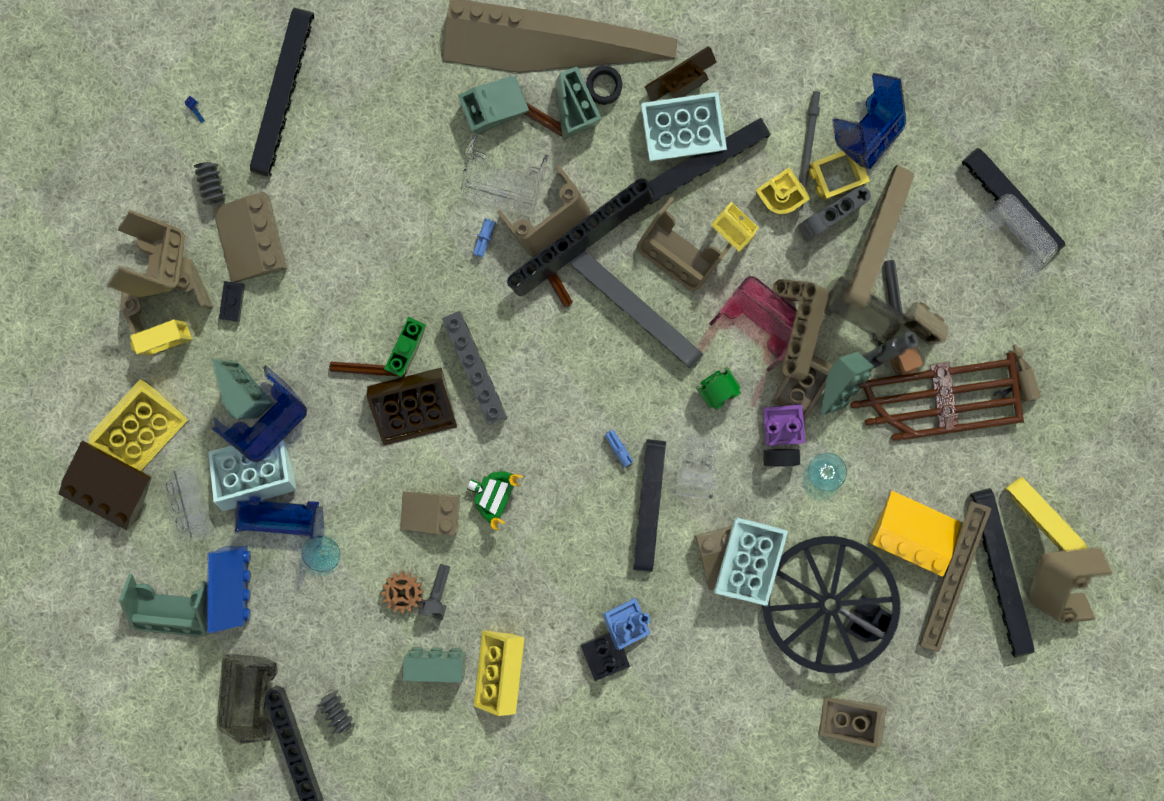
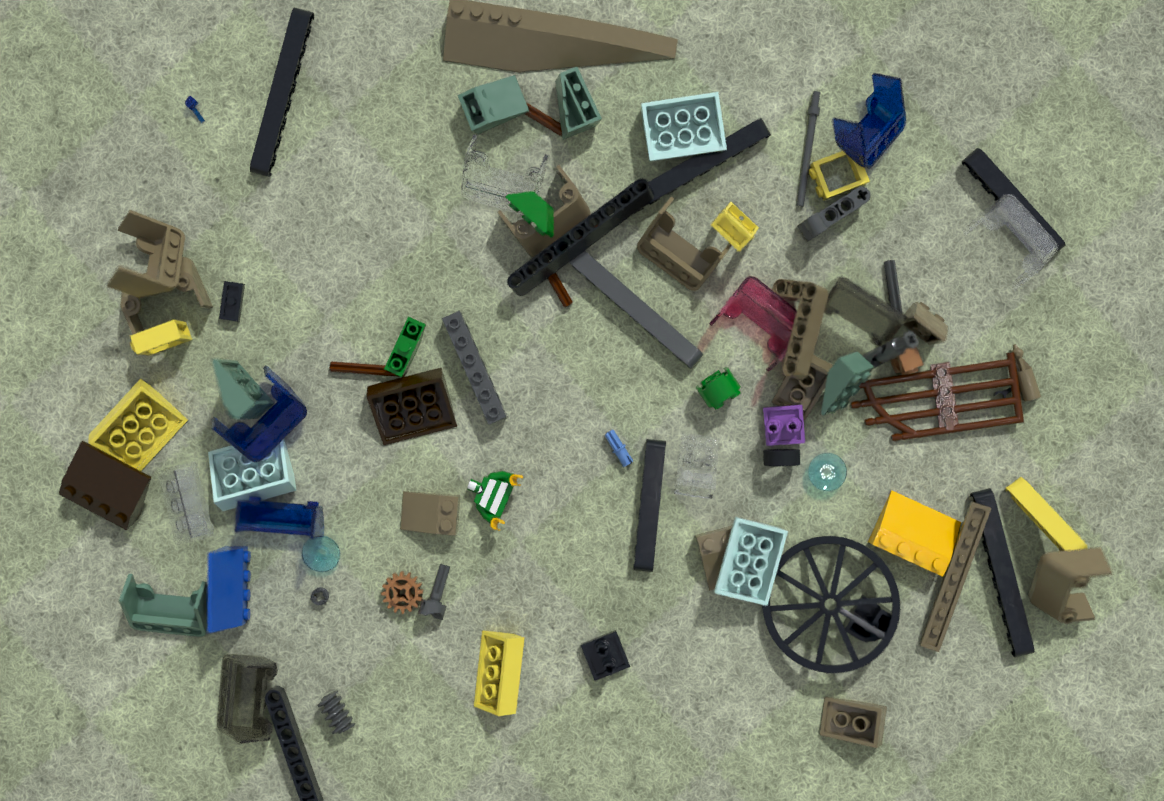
dark grey piece [194,162,226,205] -> none
dark tan slope [214,192,287,282] -> none
sand green brick [403,647,466,683] -> none
medium blue axle [473,218,496,257] -> none
black tyre [586,65,623,105] -> none
medium blue plate [602,598,651,650] -> none
dark brown bracket [645,46,716,102] -> none
light yellow brick [756,167,810,214] -> none
dark tan beam [843,165,914,310] -> none
none -> dark grey bush [311,587,329,606]
none -> green slope [505,191,554,238]

